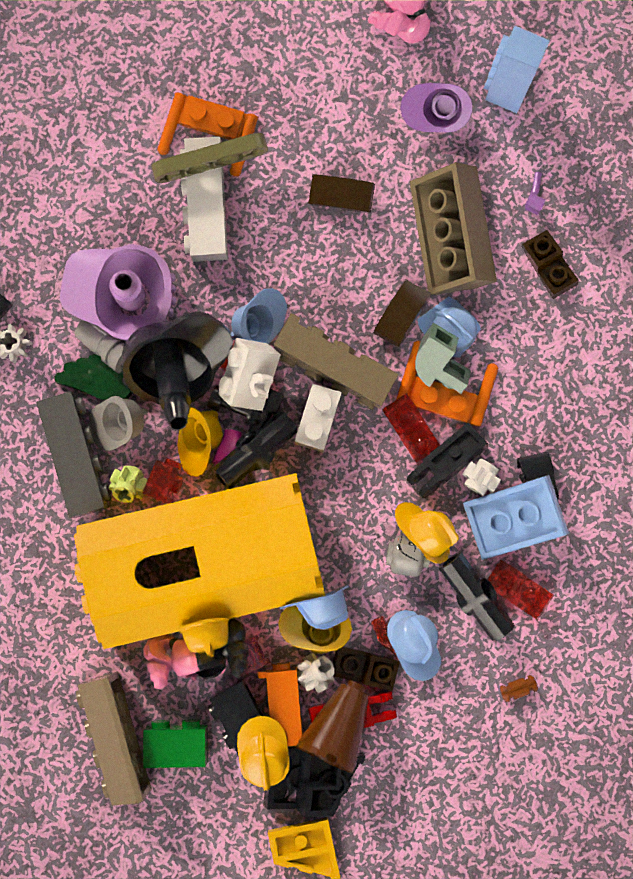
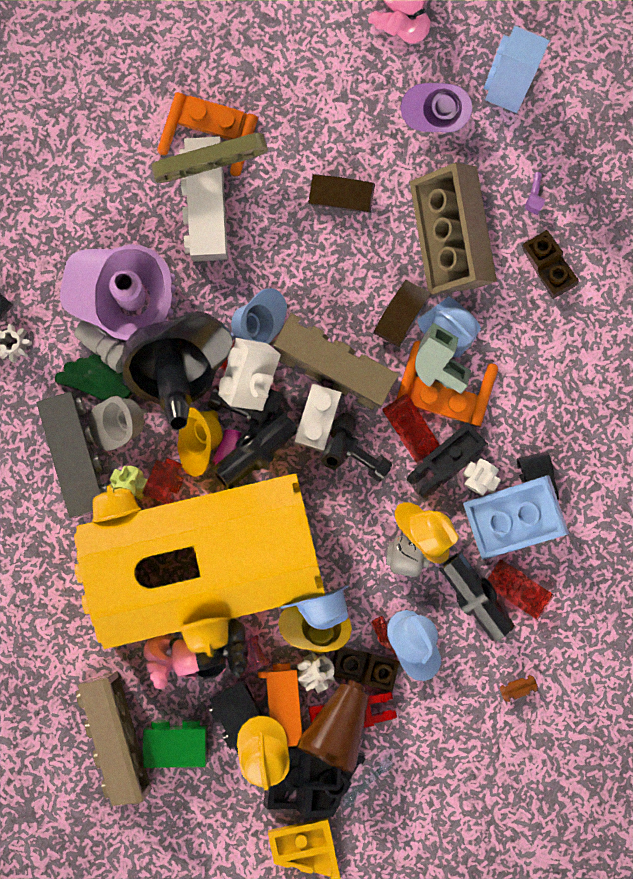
none -> yellow piece [92,484,142,522]
none -> black bar [321,412,392,482]
none -> clear light blue hinge [342,759,392,807]

